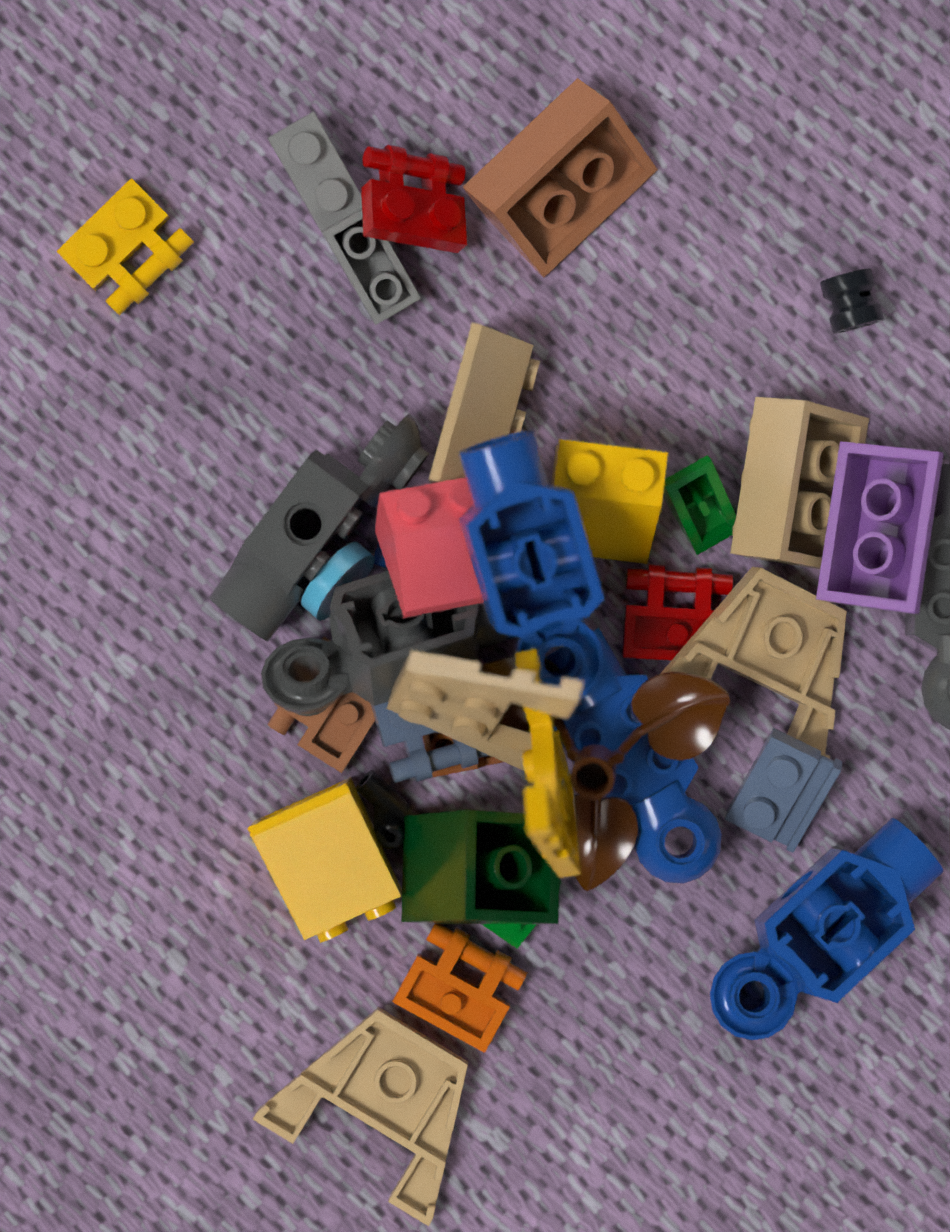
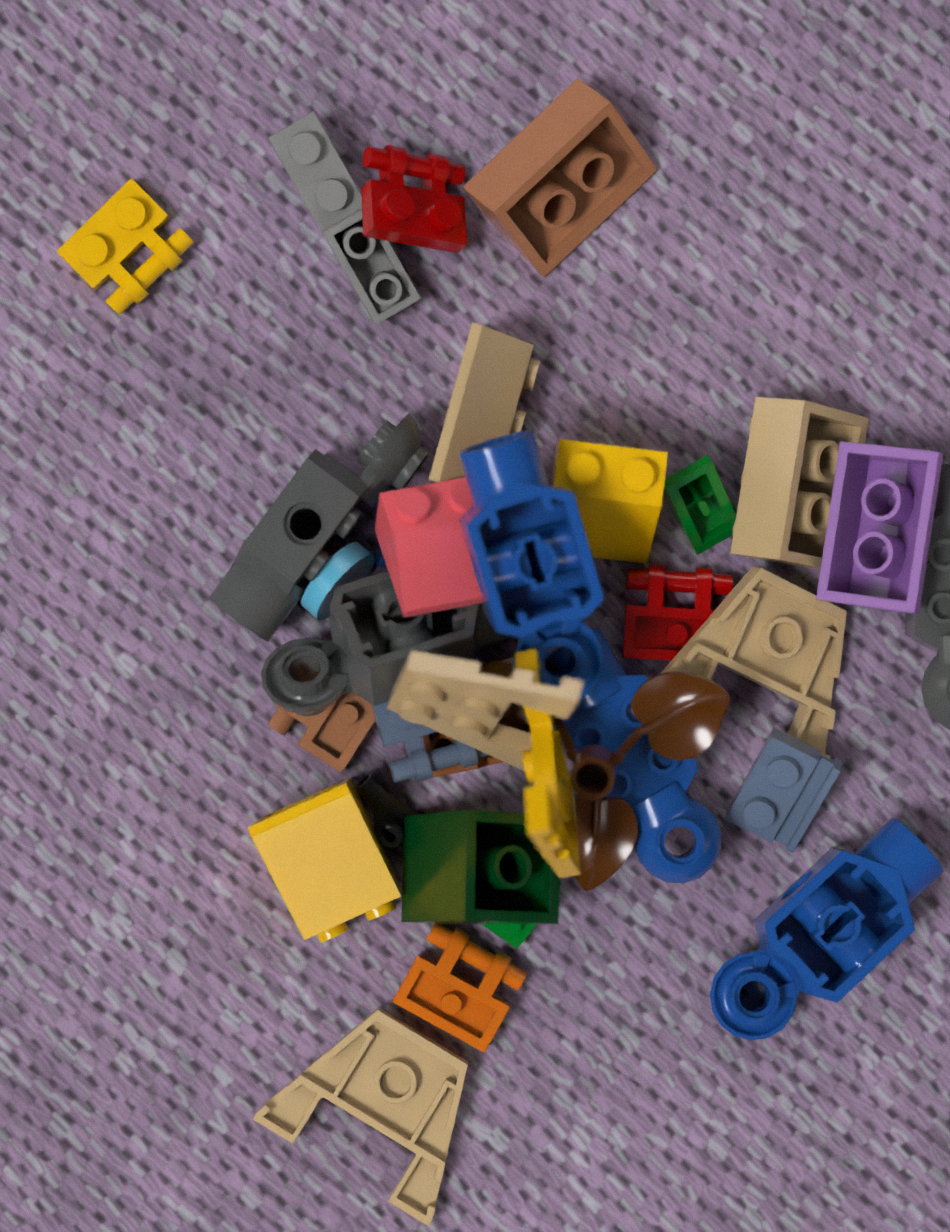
black wheel [820,268,884,334] -> none

